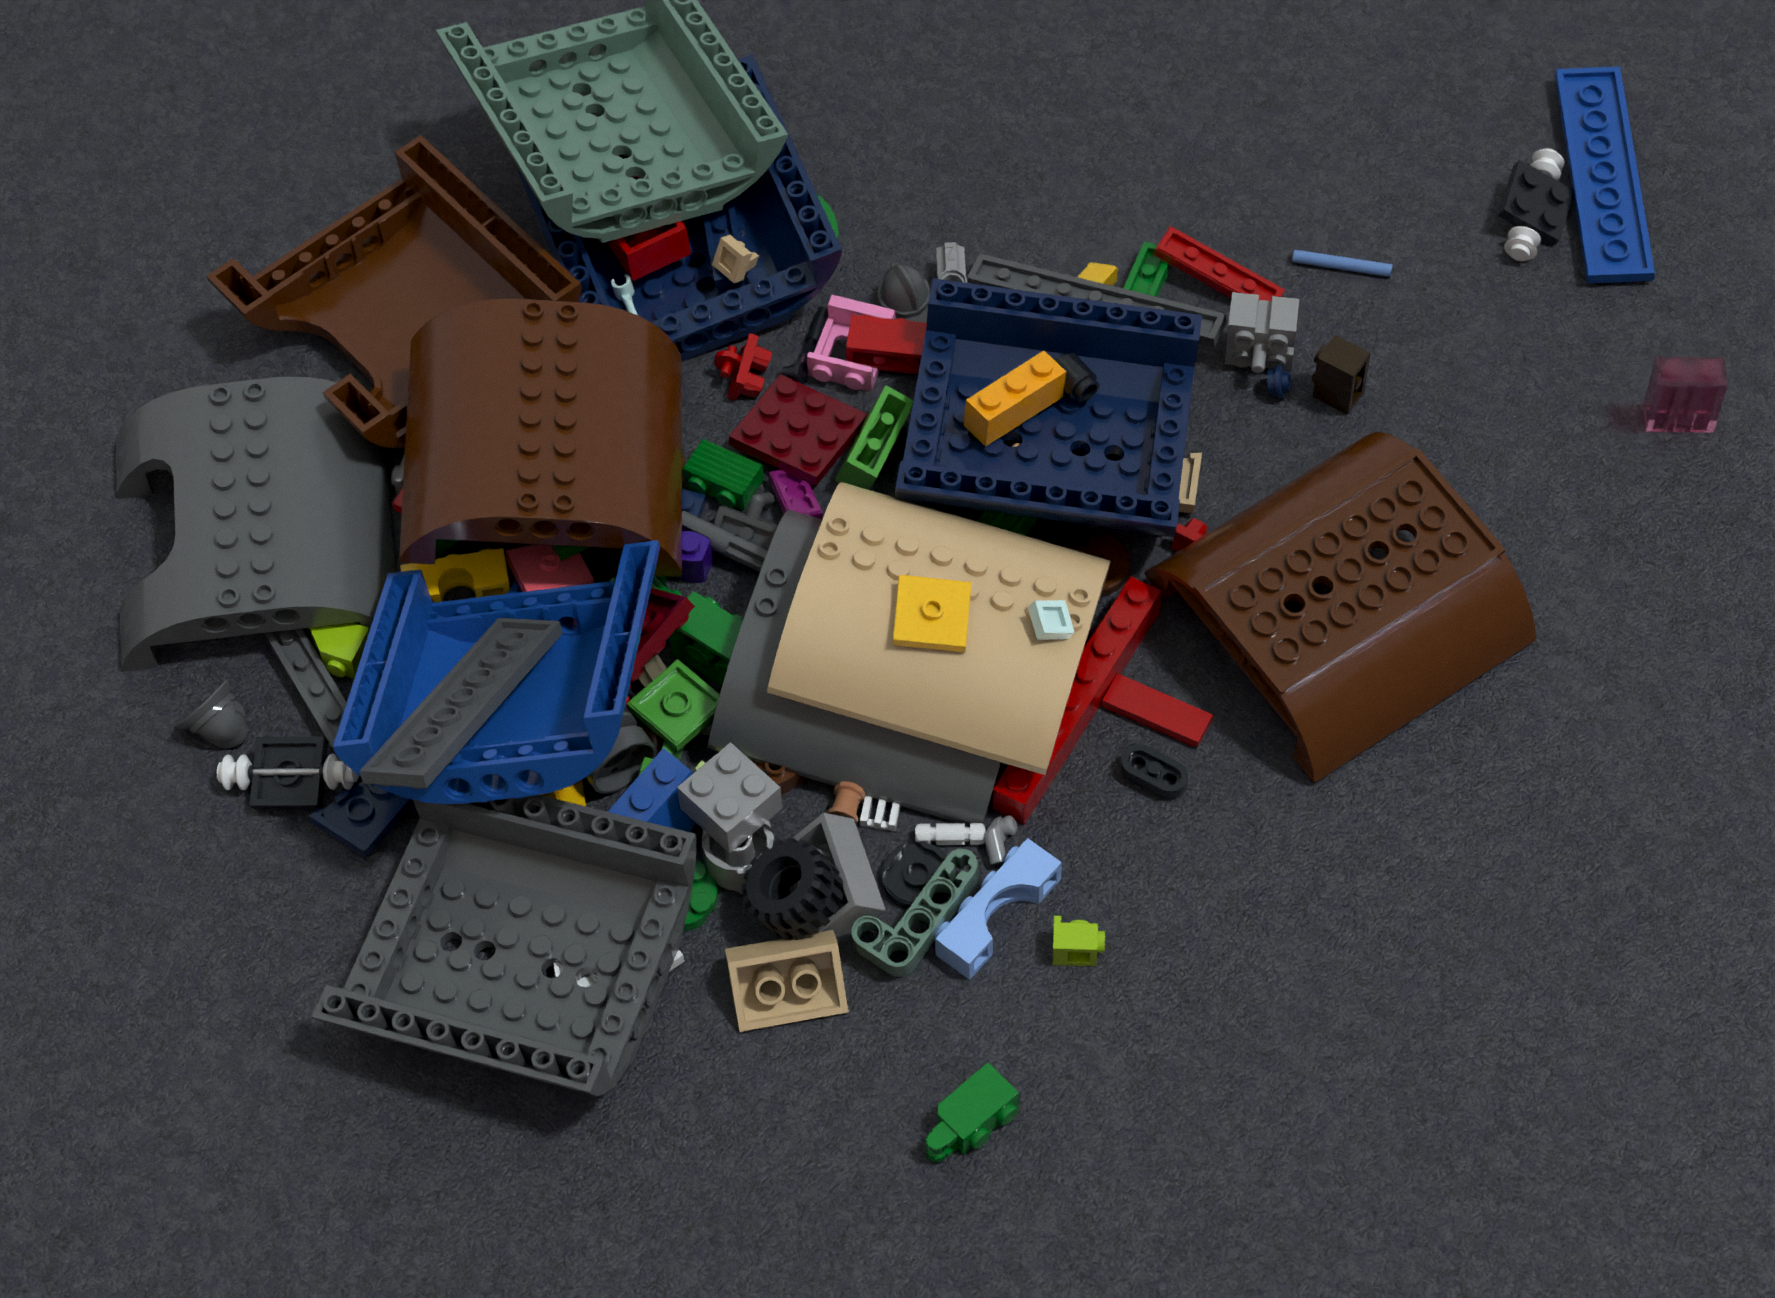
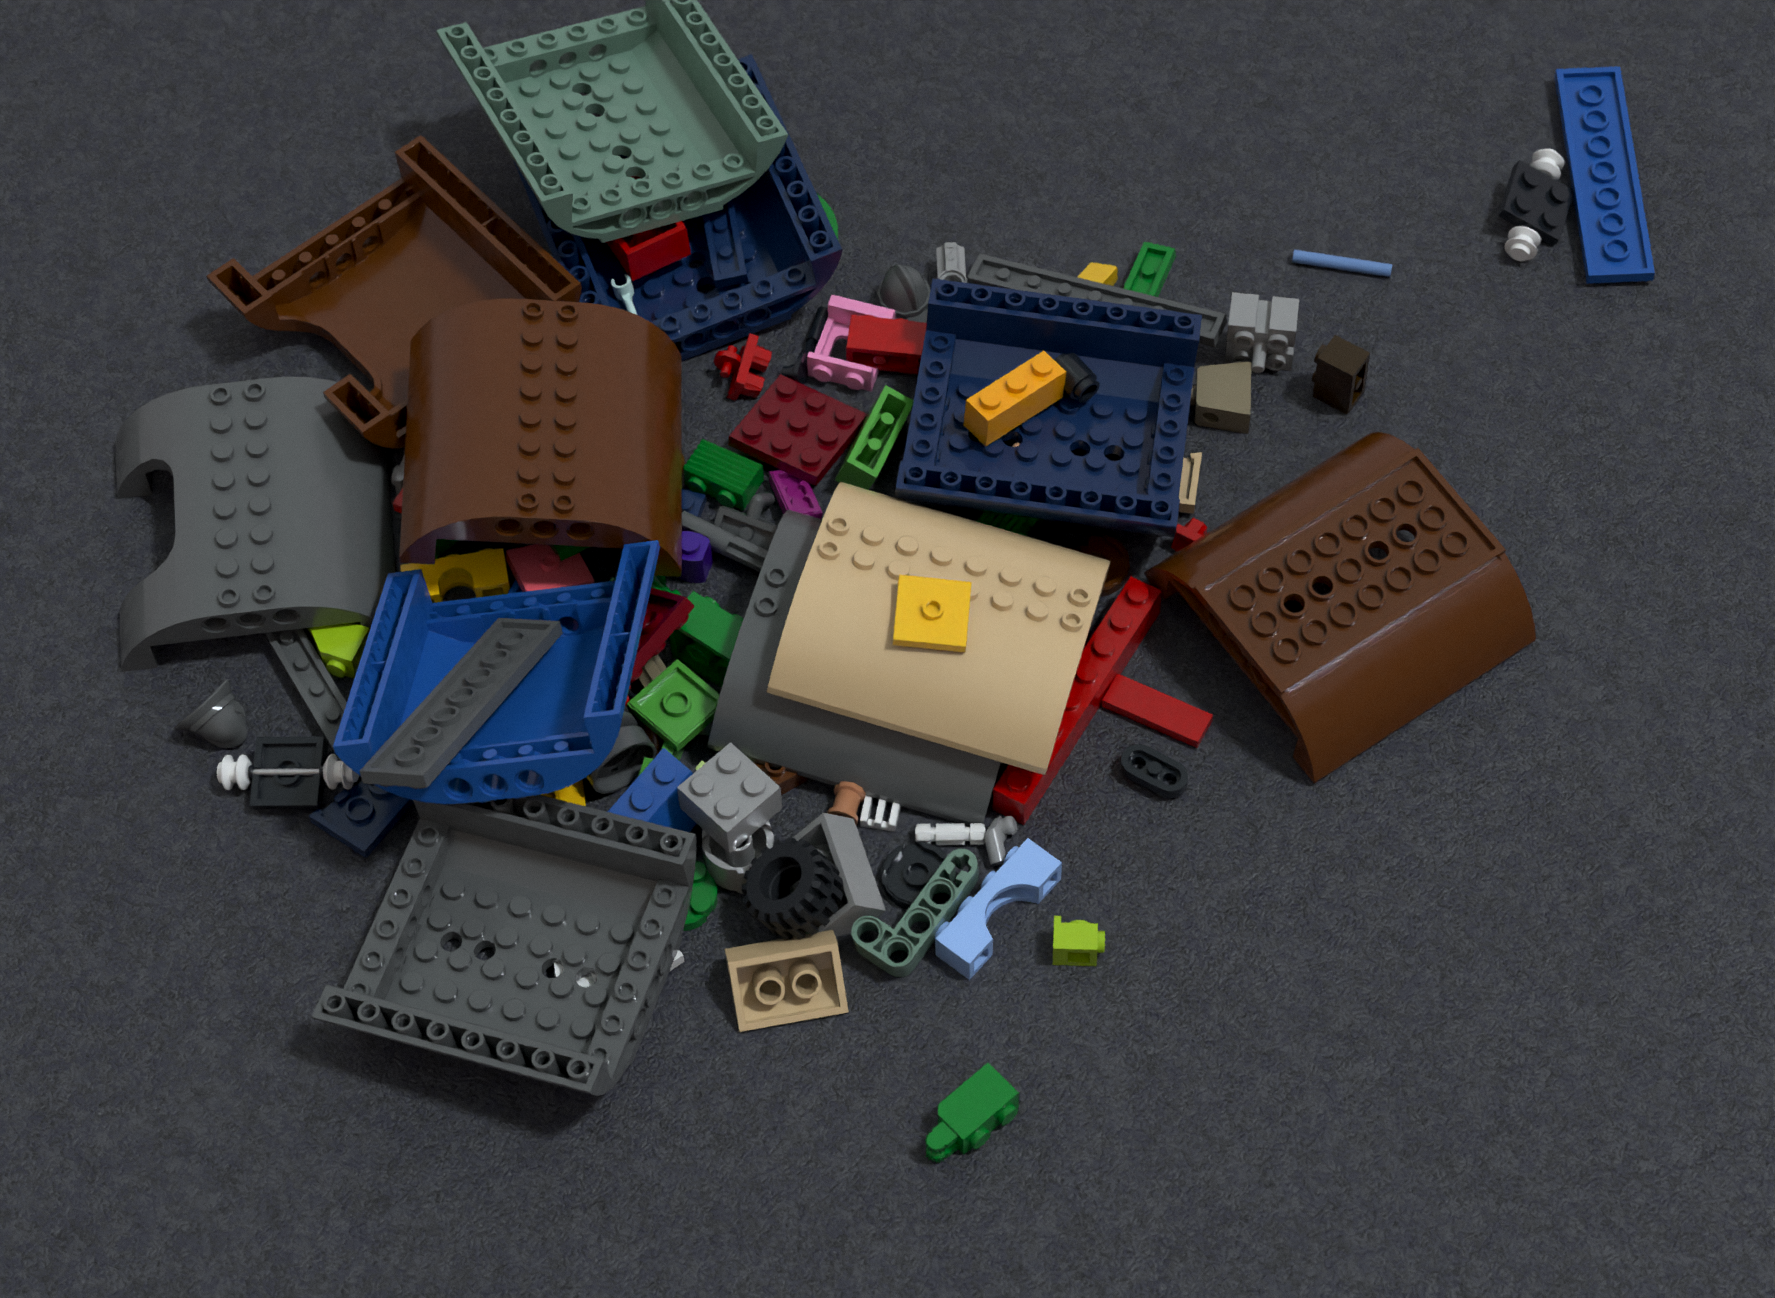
tan tile [712,235,759,283] -> none
light aqua plate [1028,600,1075,640] -> none
red tile [1153,226,1285,301] -> none
dark blue plate [1267,365,1292,399] -> none
clear pink brick [1643,357,1727,433] -> none
none -> dark tan torso [1190,362,1251,434]

